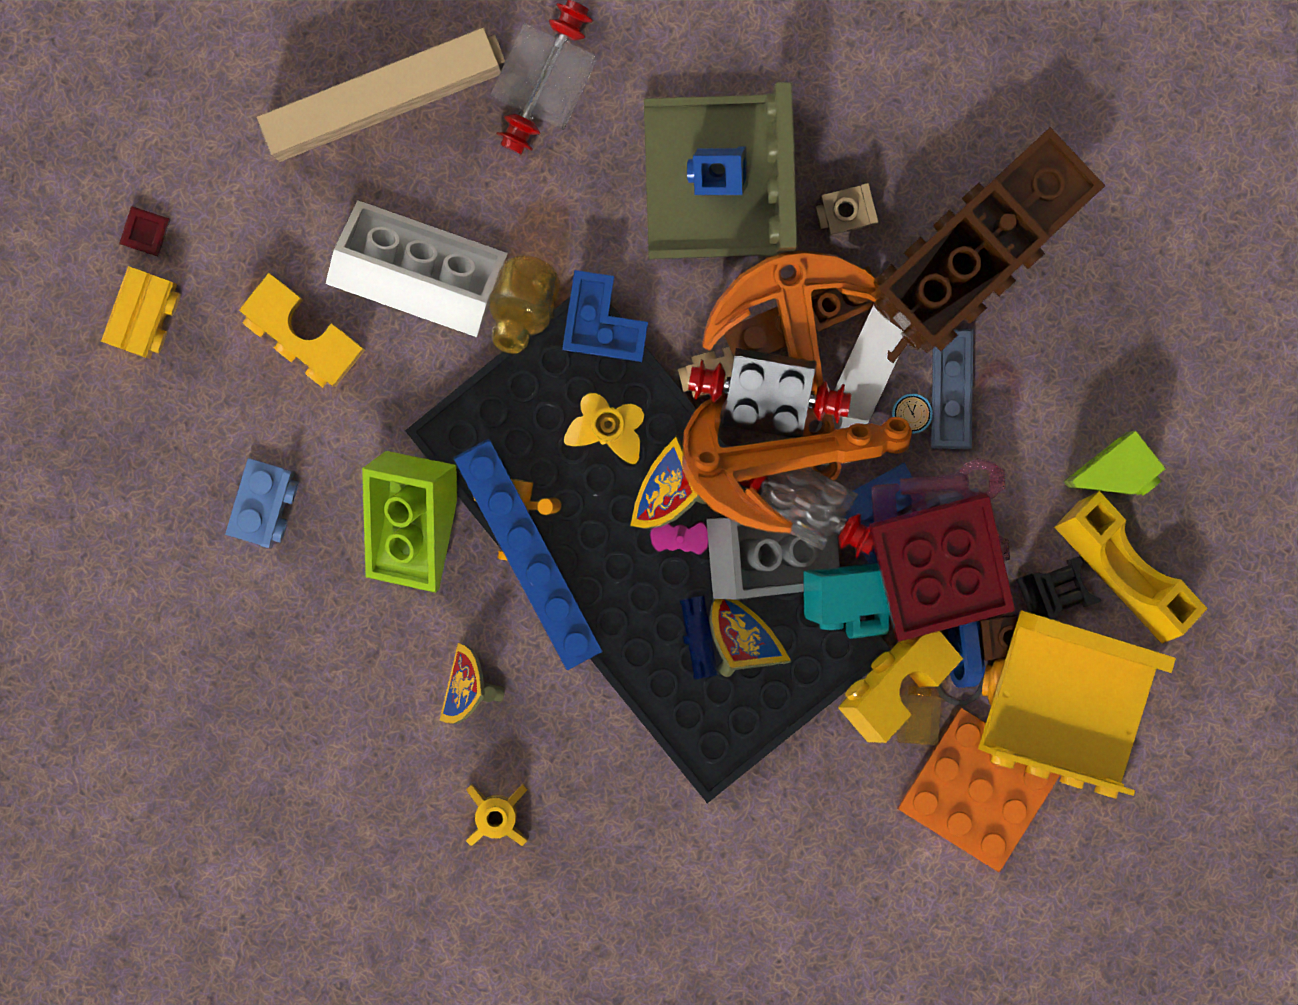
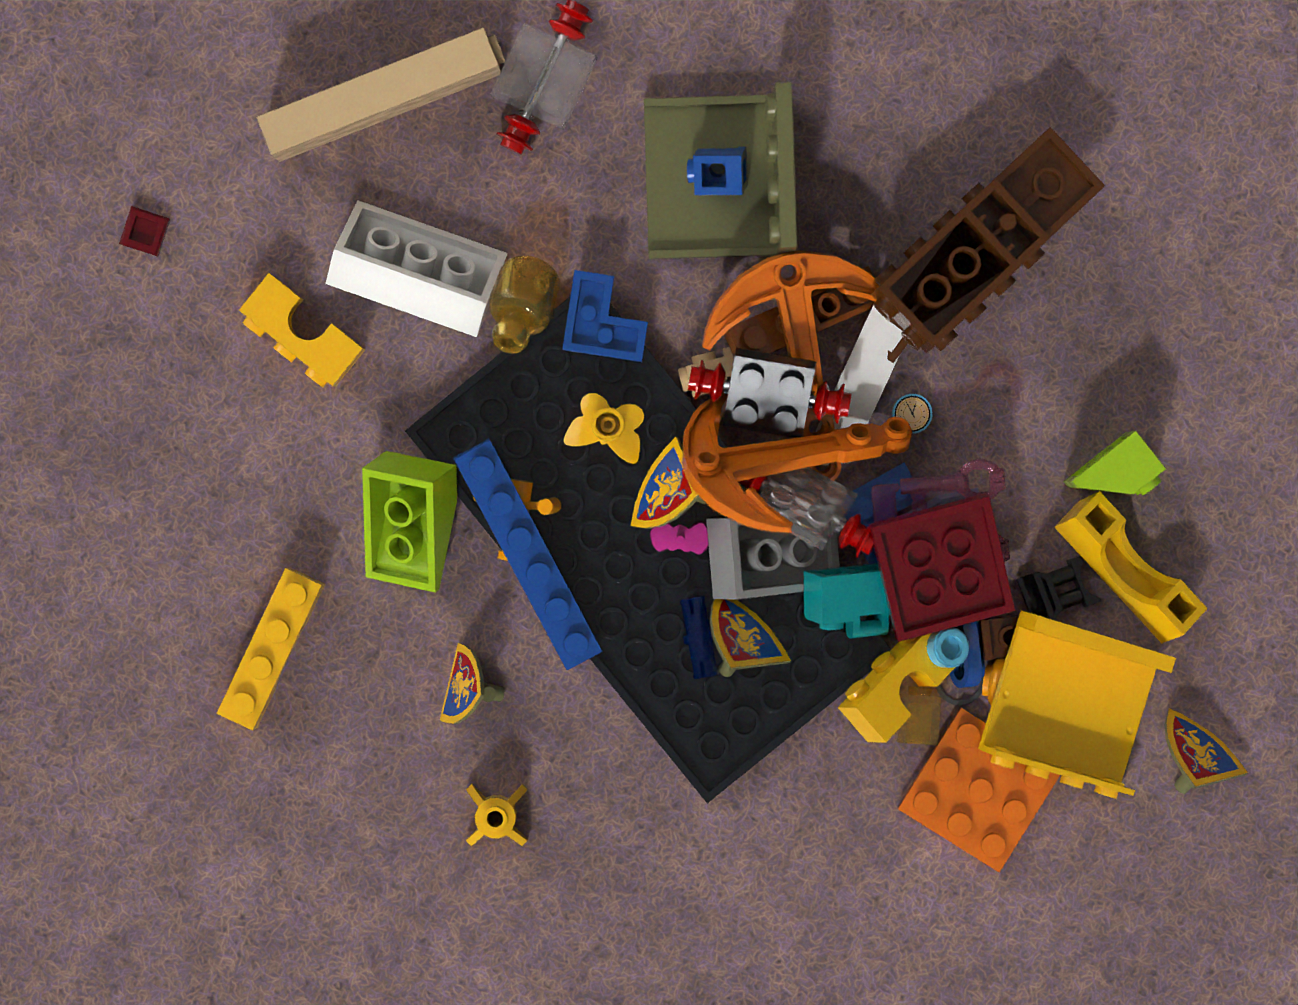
yellow brick [101,266,181,359] -> none
medium blue bracket [225,458,299,548] -> none
tan brick [815,183,878,236] -> none
sand blue tile [931,329,973,449] -> none
none -> yellow arch [216,567,326,731]
none -> medium azure tile [927,627,969,668]
none -> shield [1164,708,1248,794]

